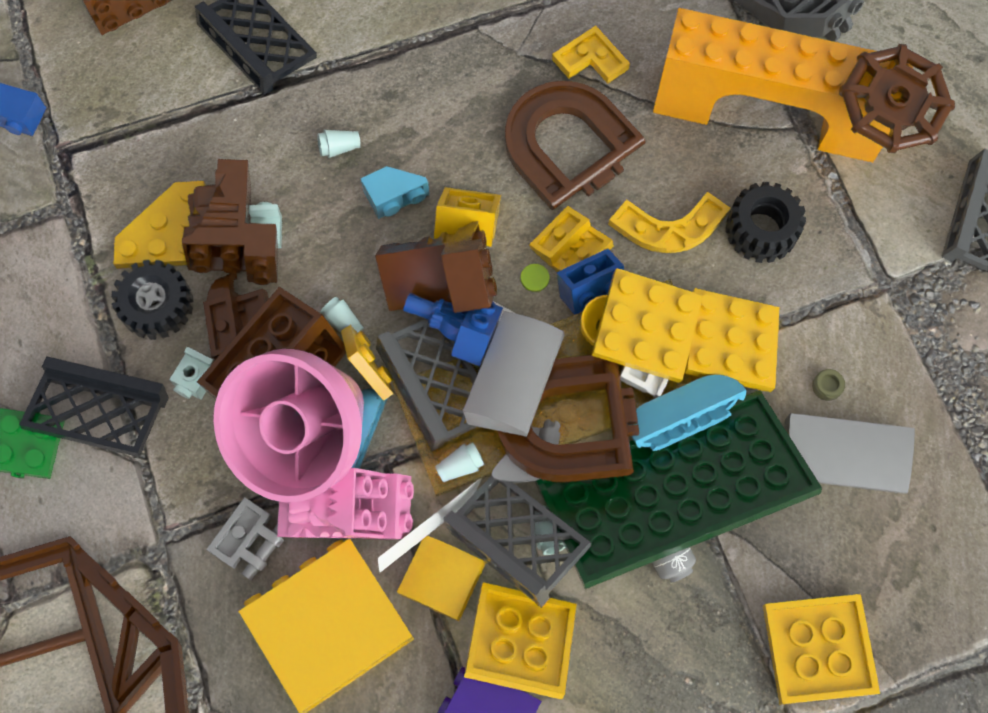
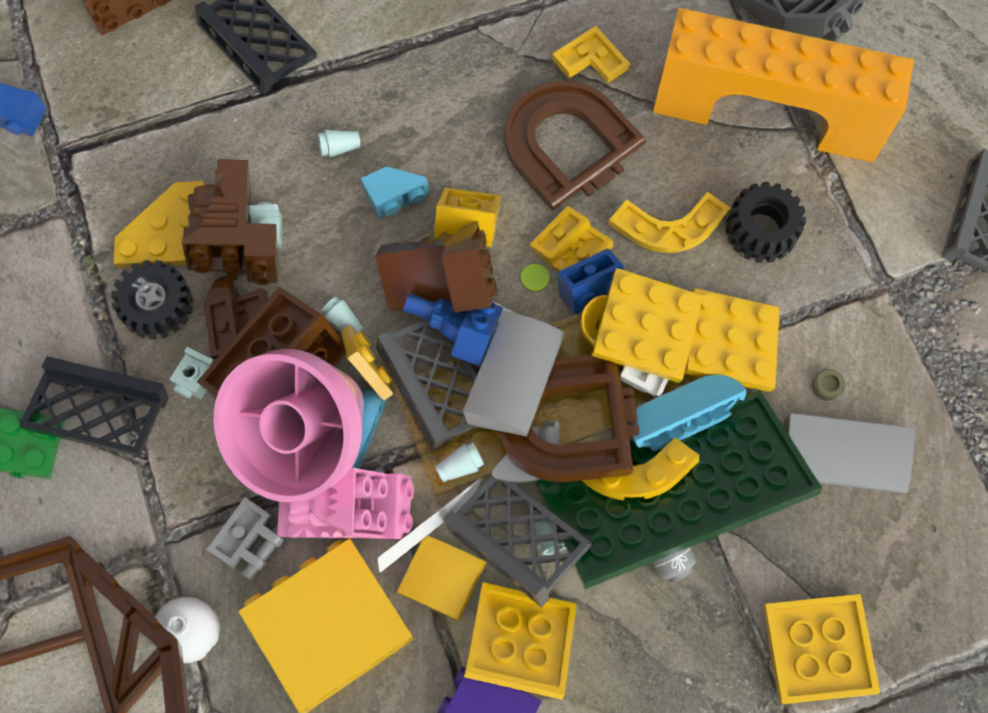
reddish brown plate [839,44,955,154] -> none
none -> white cylinder [155,597,220,663]
none -> yellow plate [581,437,699,500]

